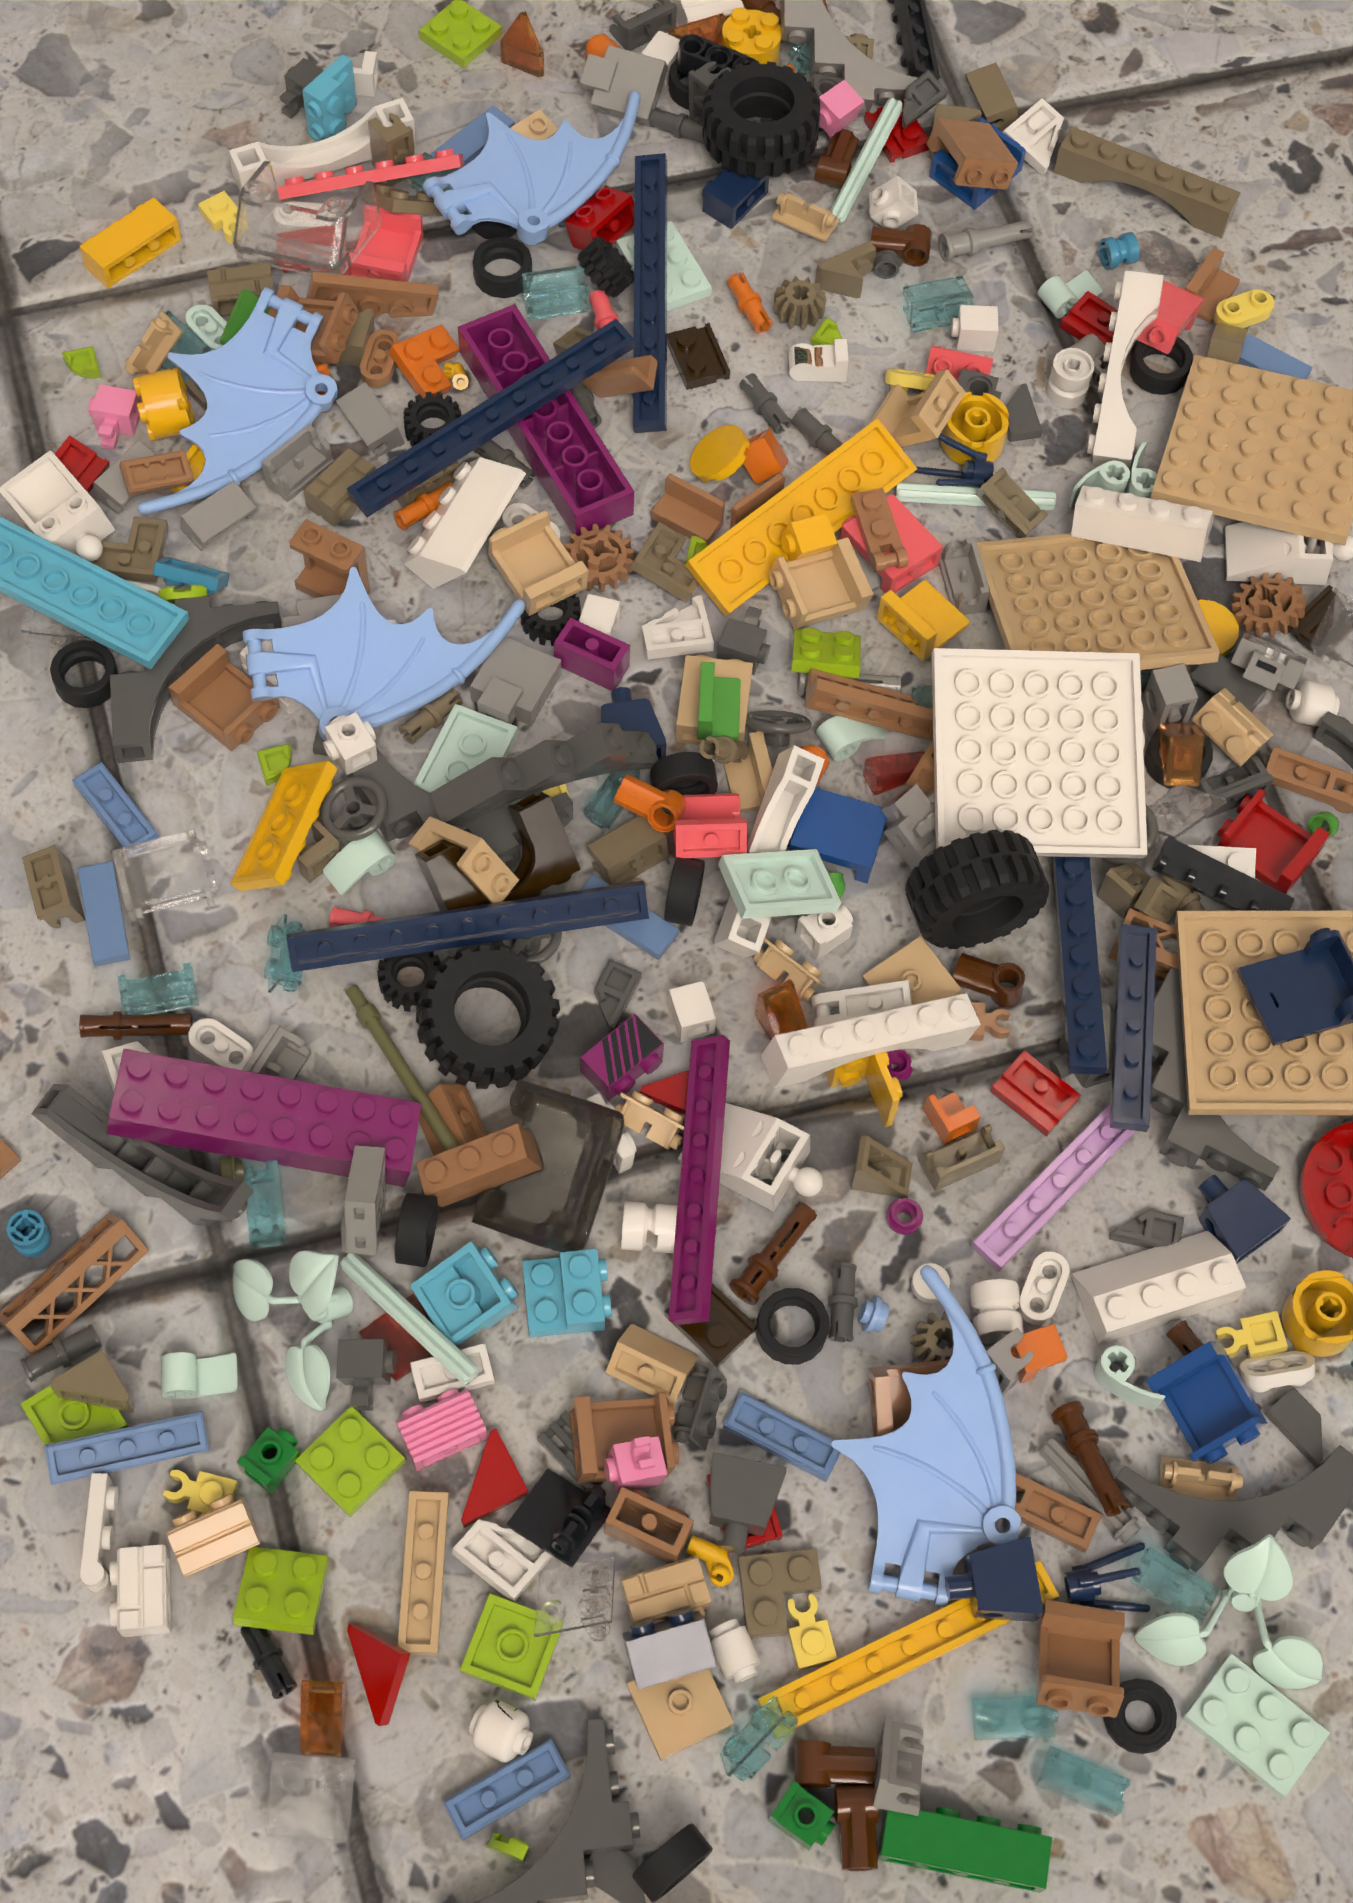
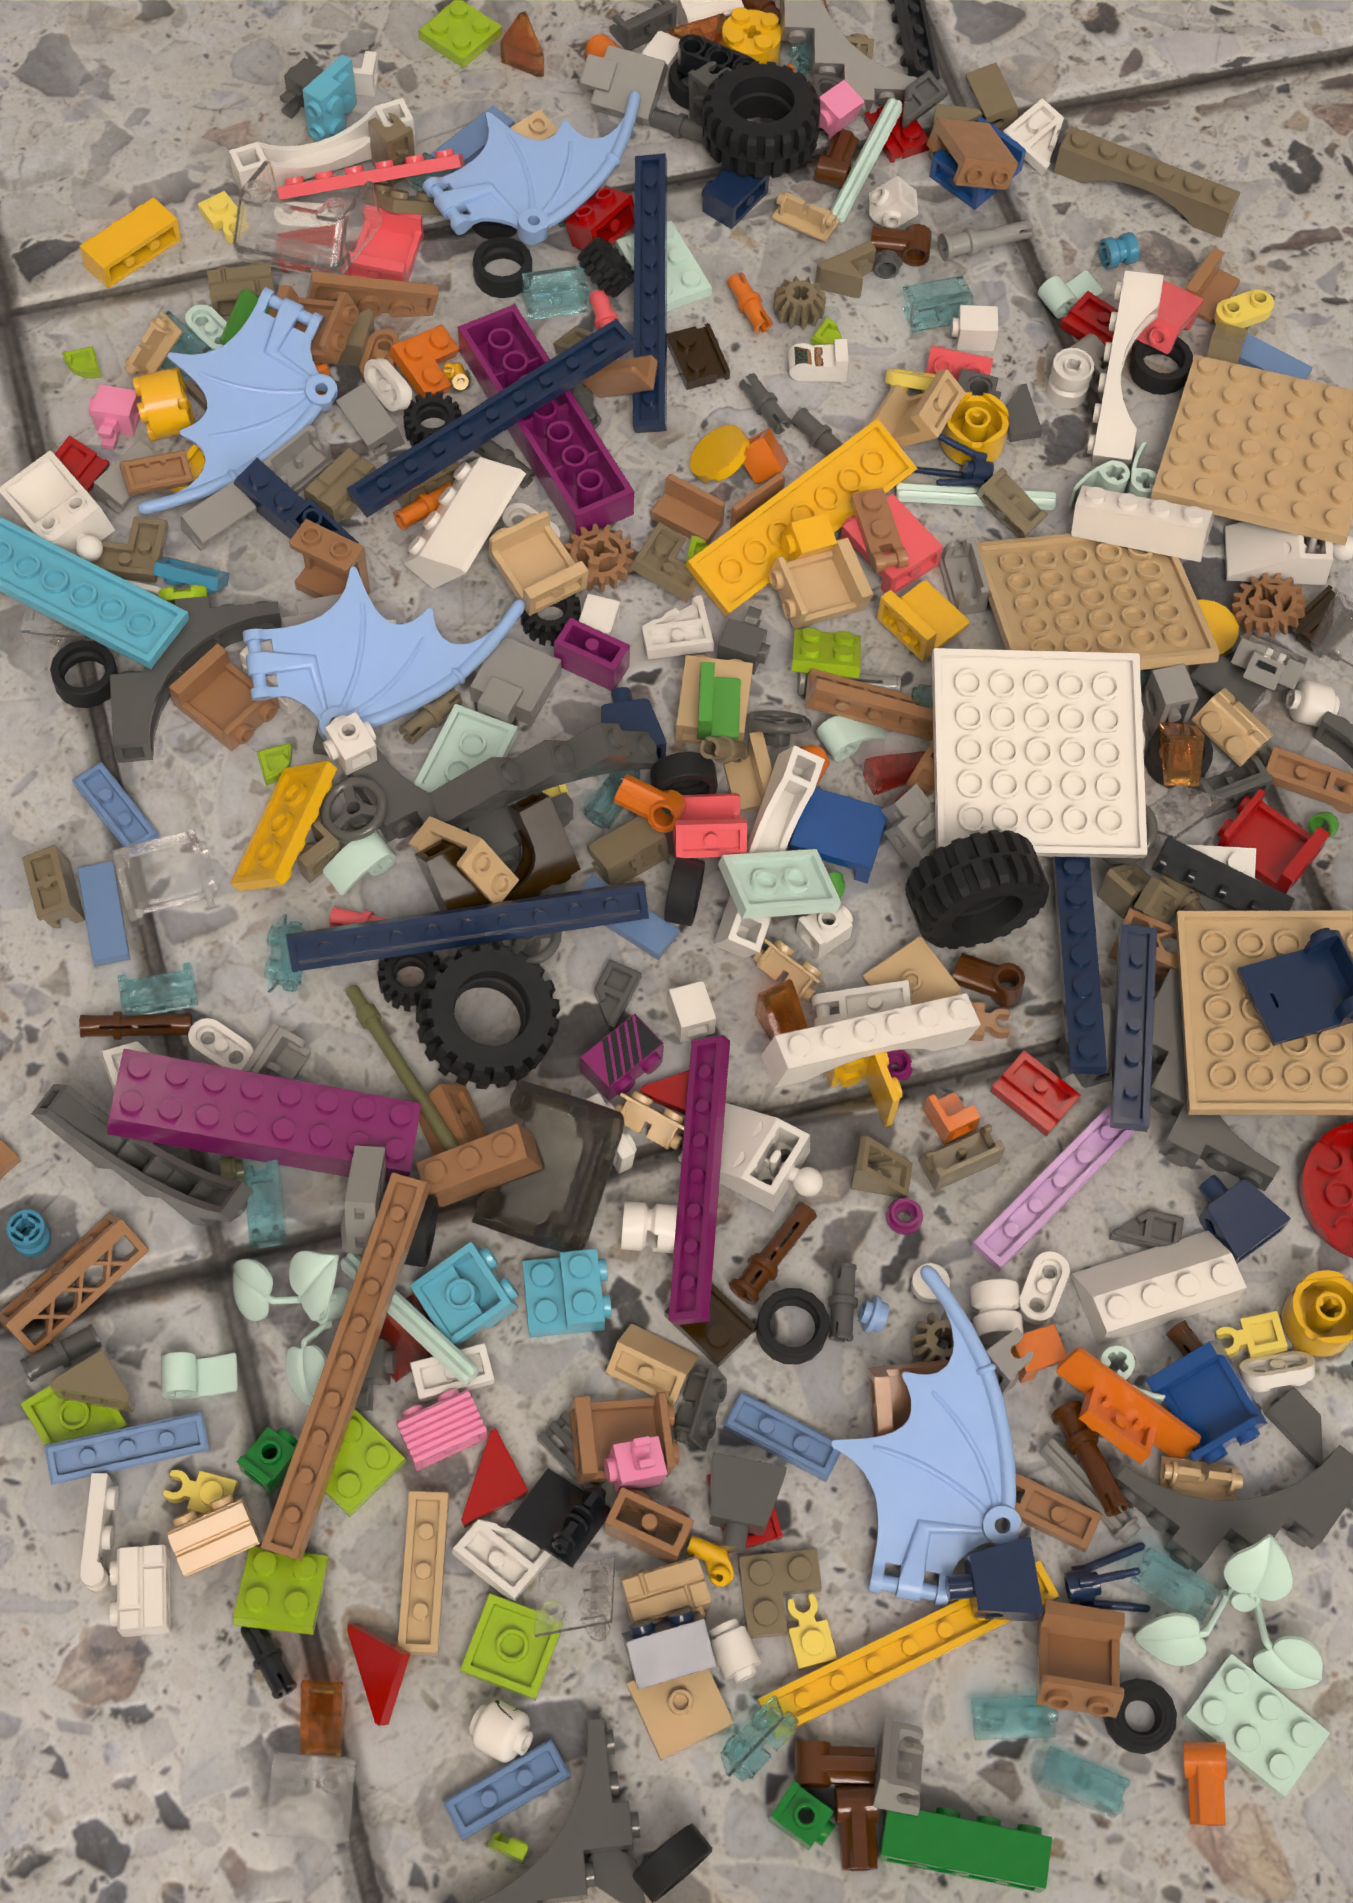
none -> dark blue slope [233,458,359,544]
none -> medium nougat plate [261,1173,431,1561]
none -> white plate [364,358,412,411]
none -> orange bracket [1056,1347,1201,1464]
none -> orange piece [1183,1741,1227,1826]

